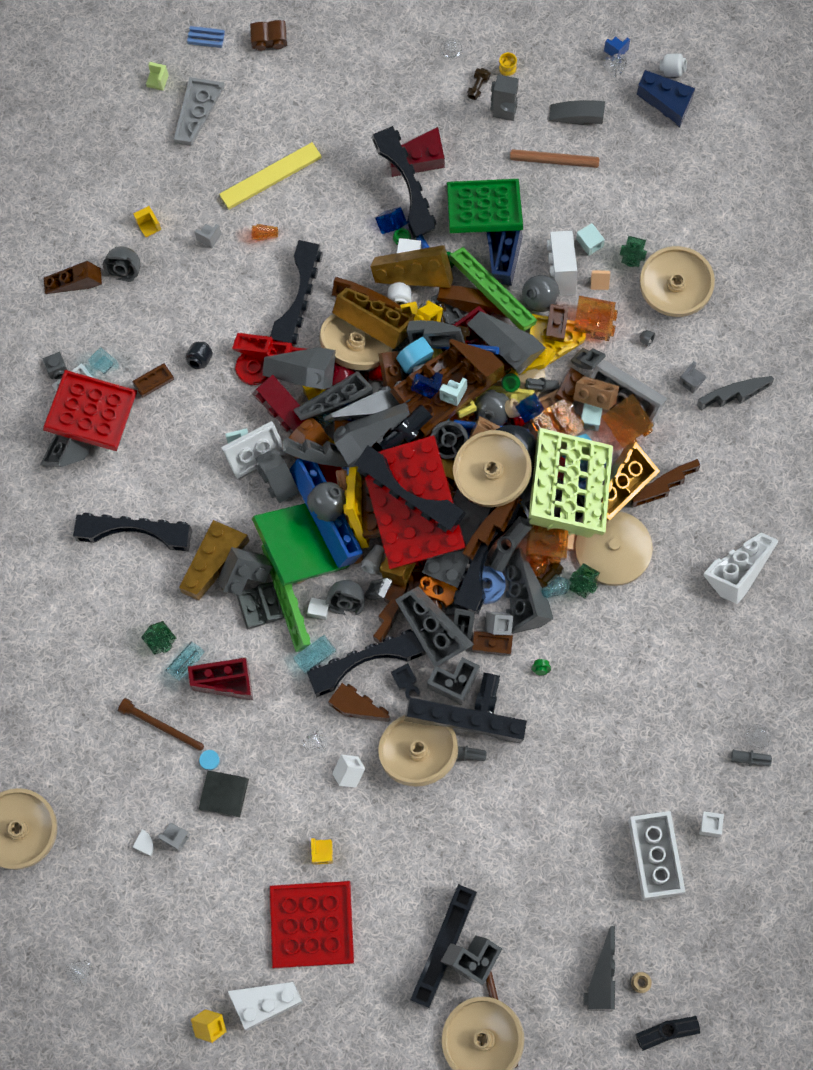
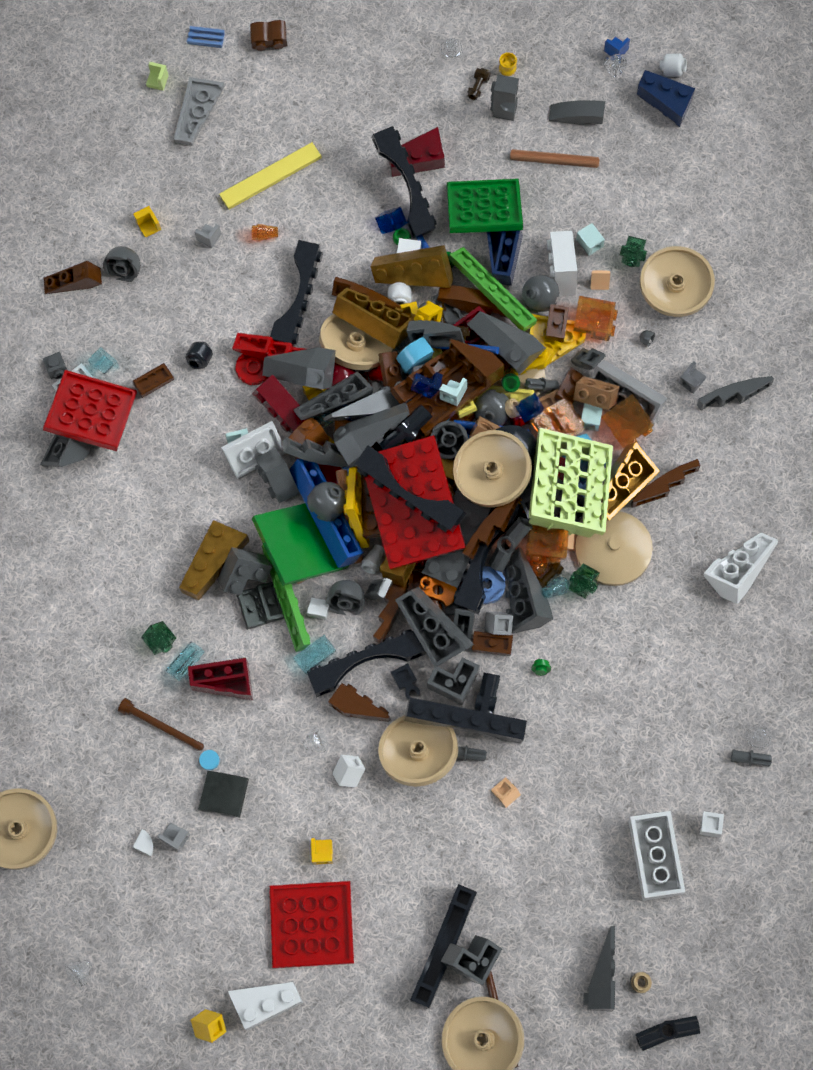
black arch [73,513,192,552] -> none
none -> light nougat slope [491,777,521,808]

